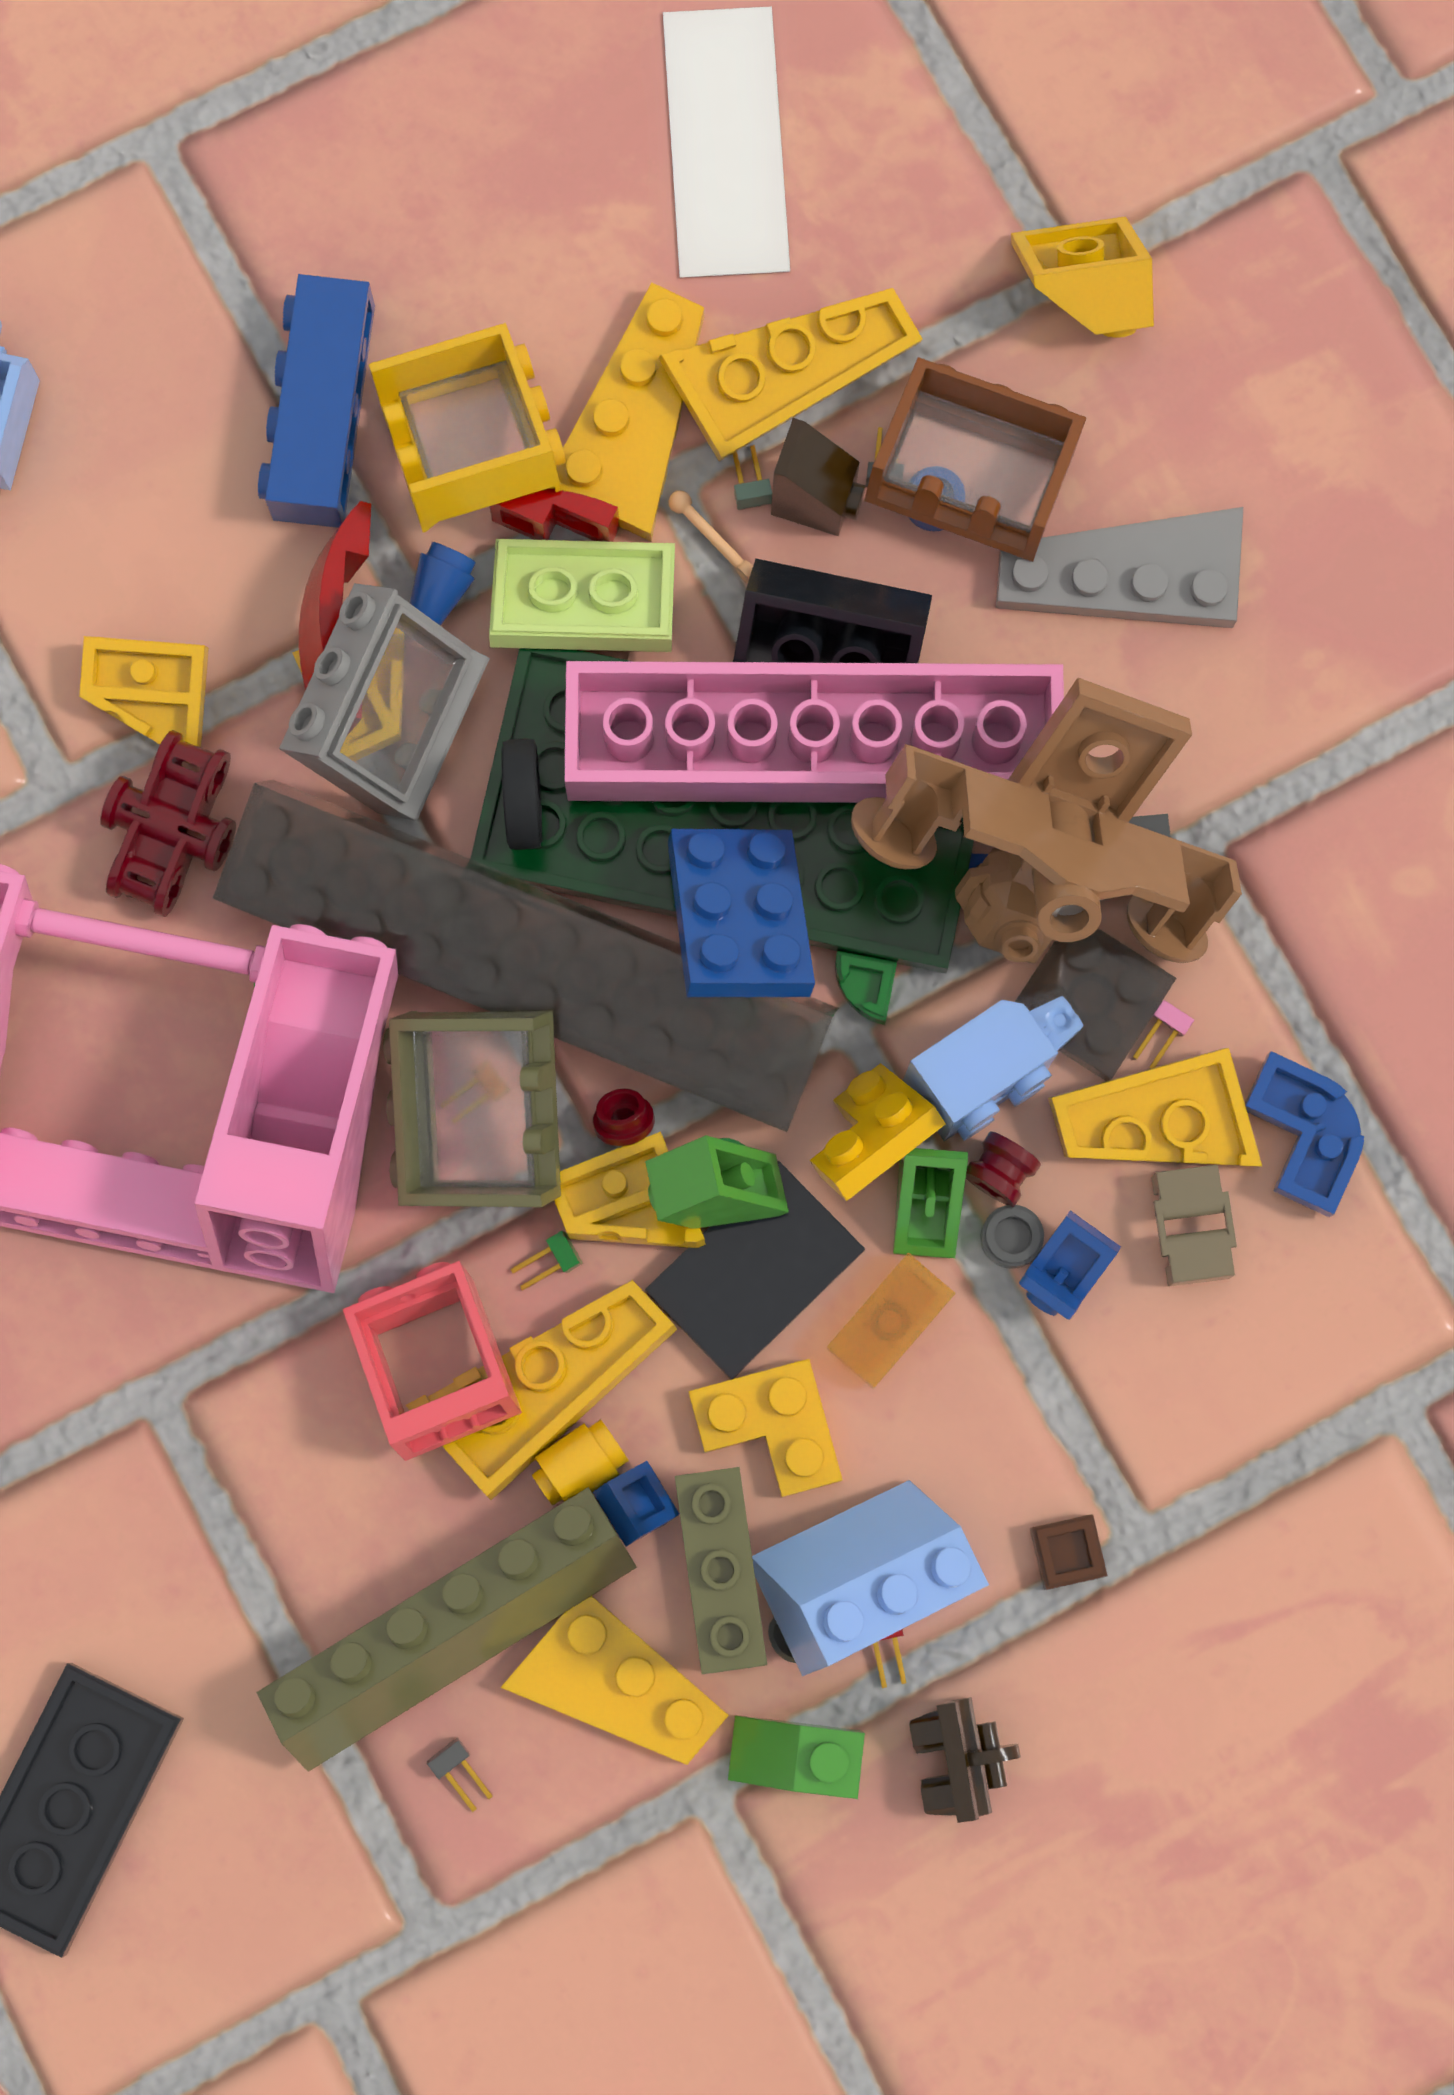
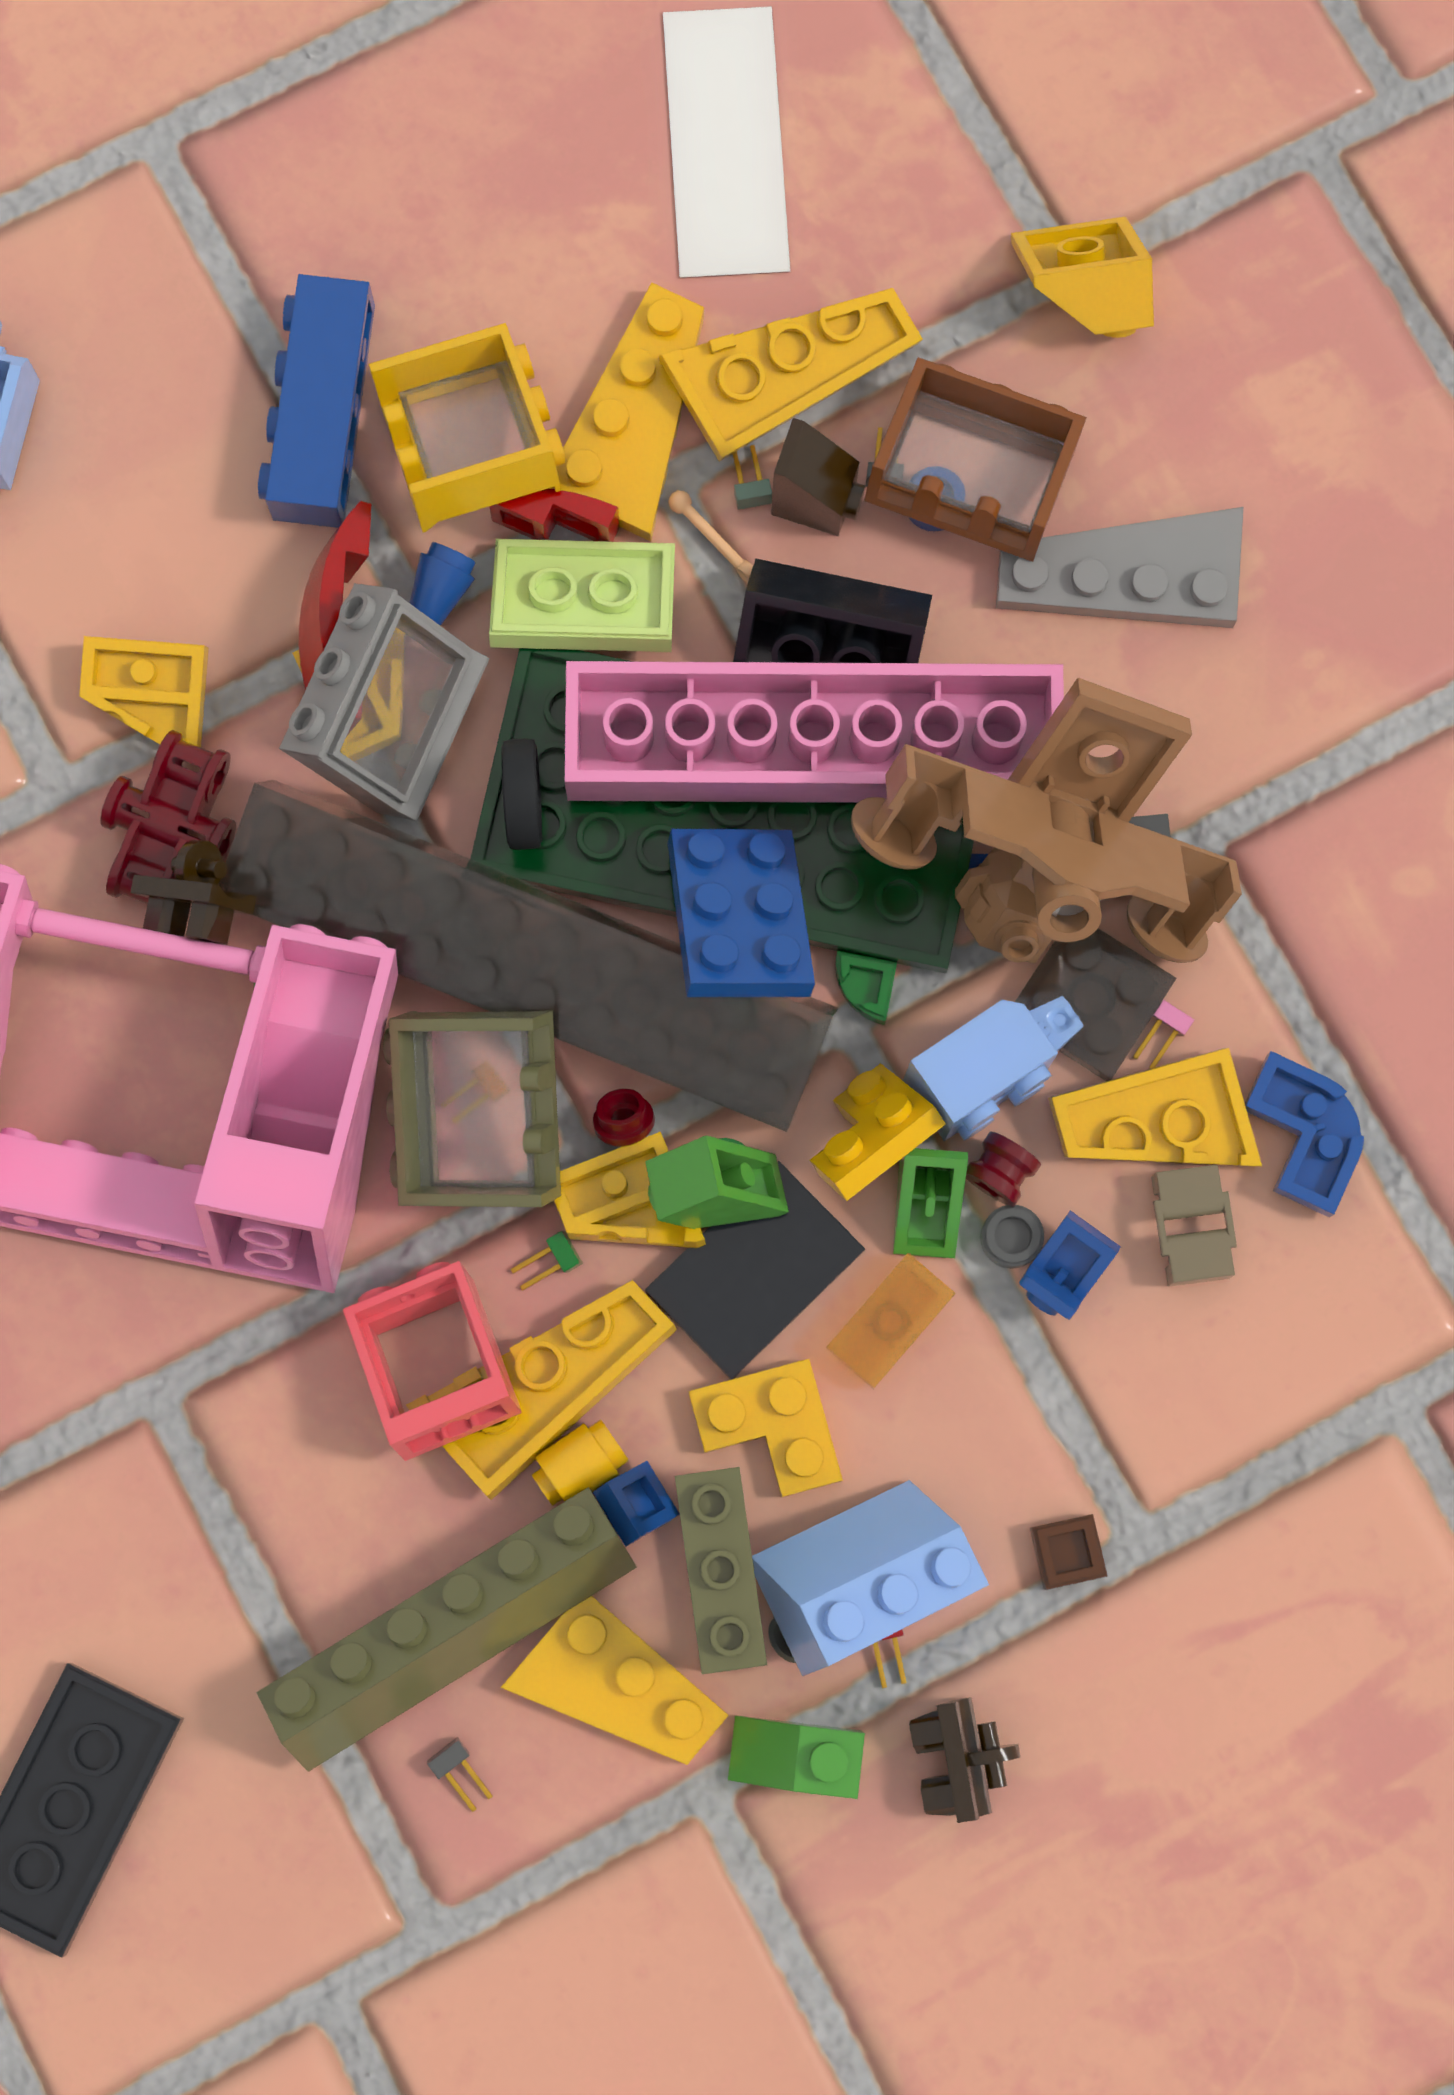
none -> dark brown hips [130,840,257,945]

